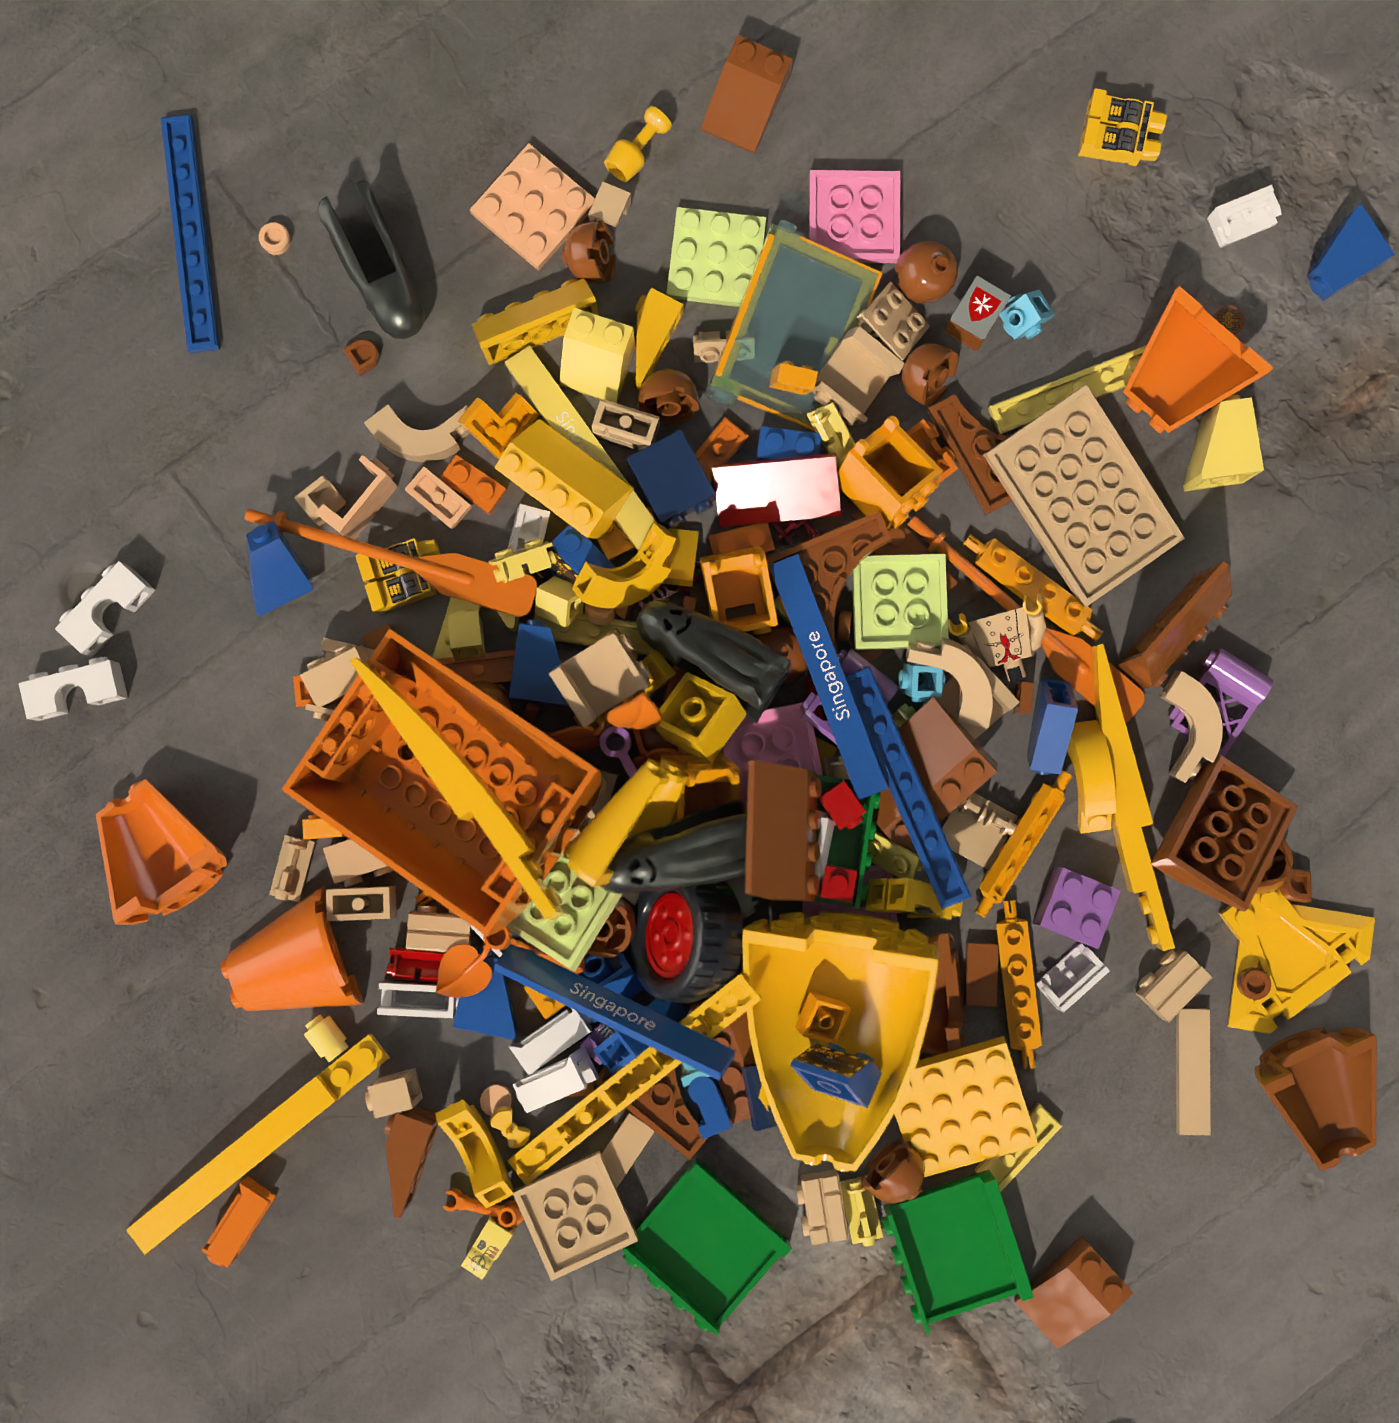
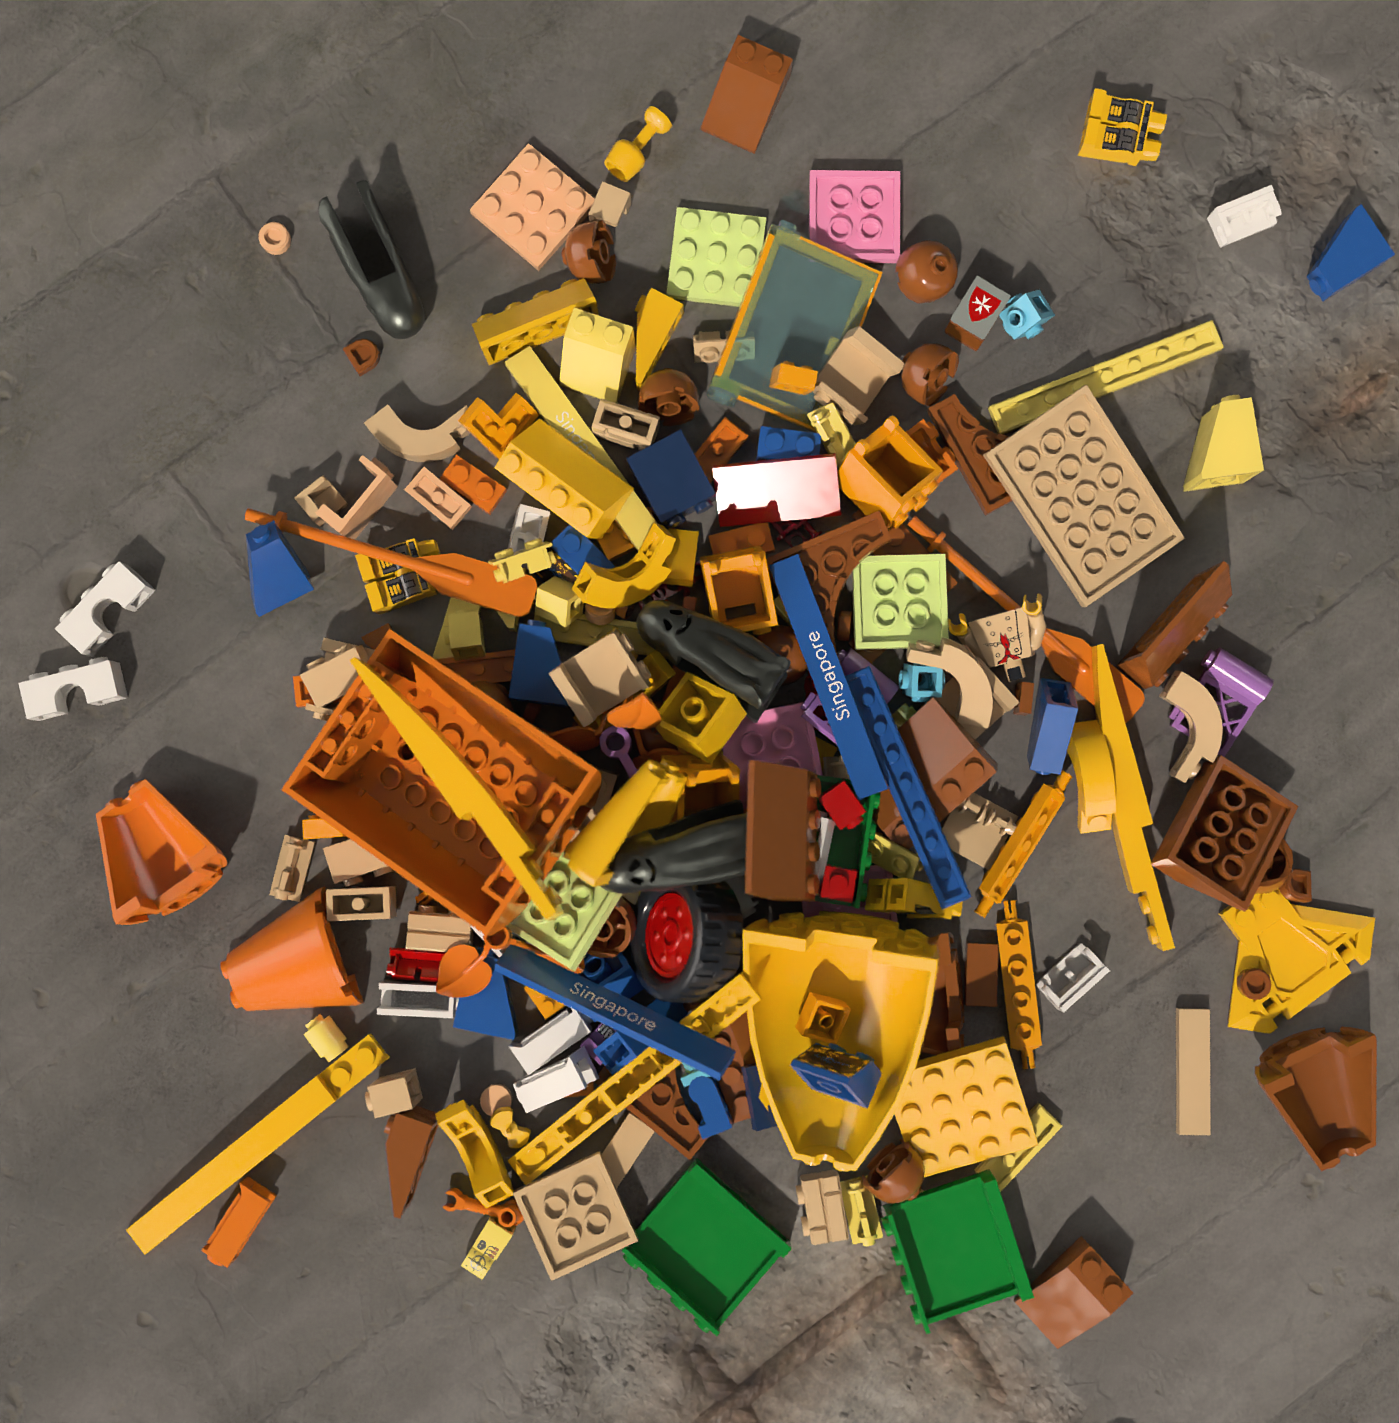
blue tile [160,114,220,354] -> none
tan hinge [856,281,930,361] -> none
light orange plate [963,534,1104,641] -> none
medium lavender brick [1033,866,1121,949] -> none
orange cone [1123,286,1273,434] -> none
tan brick [1136,949,1212,1022] -> none
tile [1213,305,1244,336] -> none

